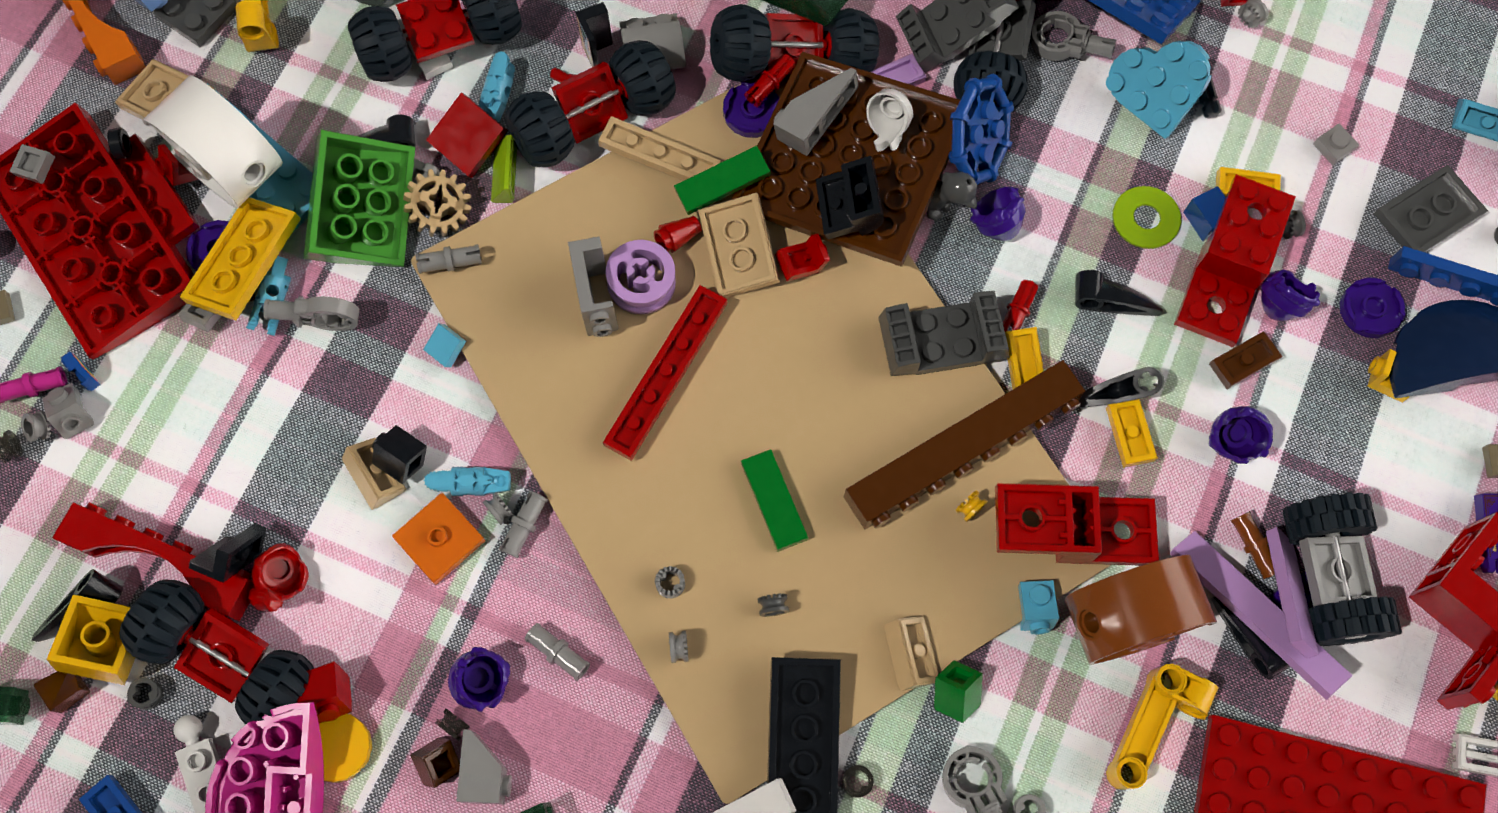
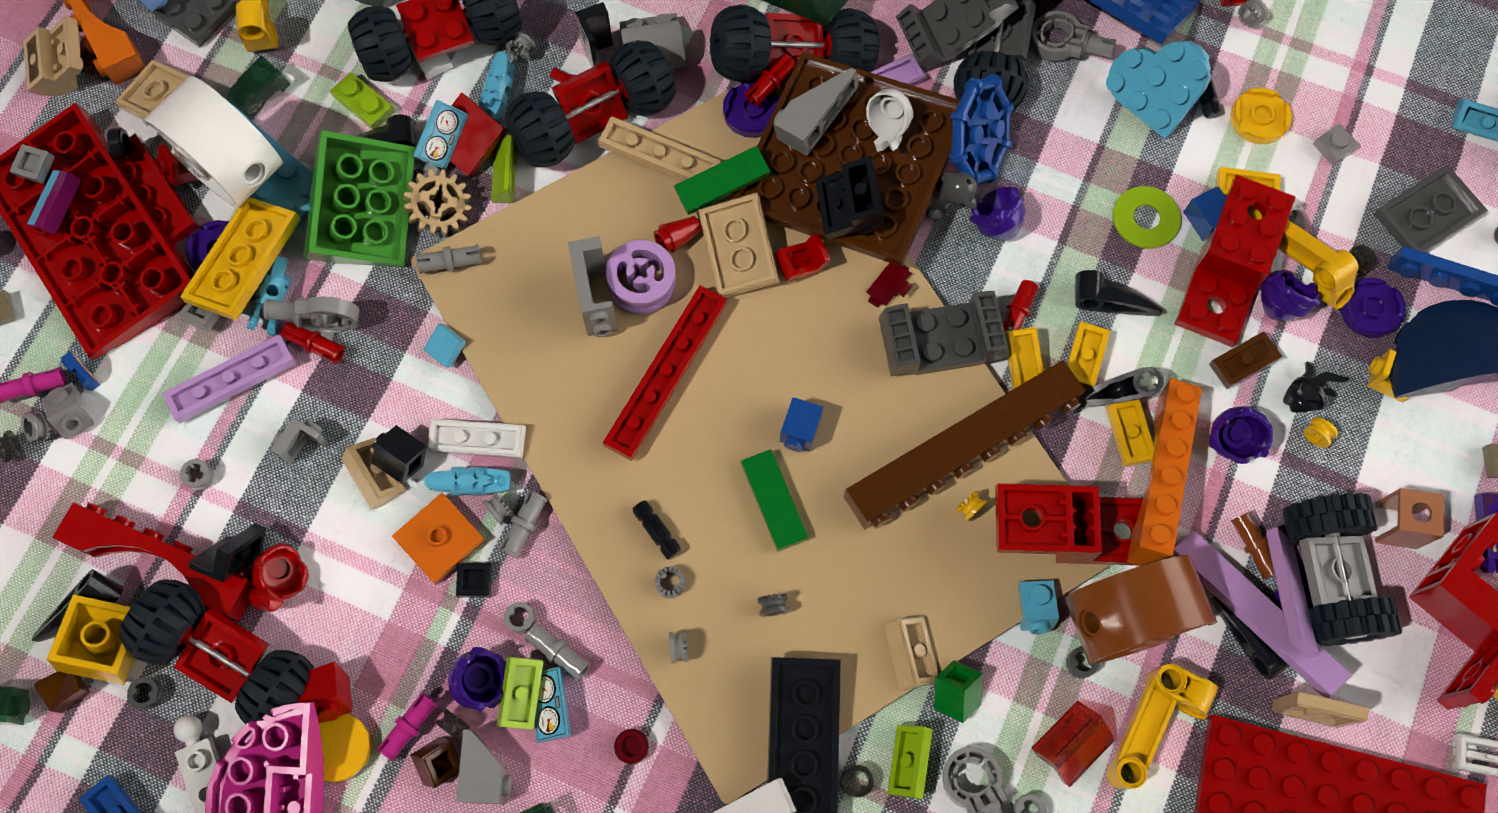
none -> tan brick [23,16,83,96]
none -> magenta slope [26,170,81,235]
none -> lavender plate [162,334,296,424]
none -> light grey bush [180,459,215,491]
none -> clear green leg [228,55,291,116]
none -> light grey bracket [270,418,328,465]
none -> red axle [281,322,345,364]
none -> lime plate [330,72,395,129]
none -> dark pink pin [377,692,438,761]
none -> slope [414,100,468,169]
none -> white tile [426,419,527,459]
none -> black tile [456,563,493,598]
none -> lime plate [497,656,544,730]
none -> light grey bush [504,602,536,634]
none -> light grey bush [506,32,536,60]
none -> slope [535,667,571,743]
none -> dark red tile [614,729,649,765]
none -> black axle [632,500,681,560]
none -> blue brick [780,397,824,452]
none -> dark red piece [866,263,912,308]
none -> lime plate [887,724,933,800]
none -> clear red panel [1031,700,1115,787]
none -> dark grey bush [1066,646,1099,679]
none -> yellow plate [1067,321,1111,389]
none -> orange arch [1127,378,1202,566]
none -> yellow tile [1230,88,1293,144]
none -> yellow piece [1249,209,1358,310]
none -> tan tile [1272,691,1369,728]
none -> black piece [1283,361,1349,413]
none -> yellow bush [1303,417,1338,448]
none -> clear smoke bush [1349,245,1376,277]
none -> nougat piece [1375,488,1444,549]

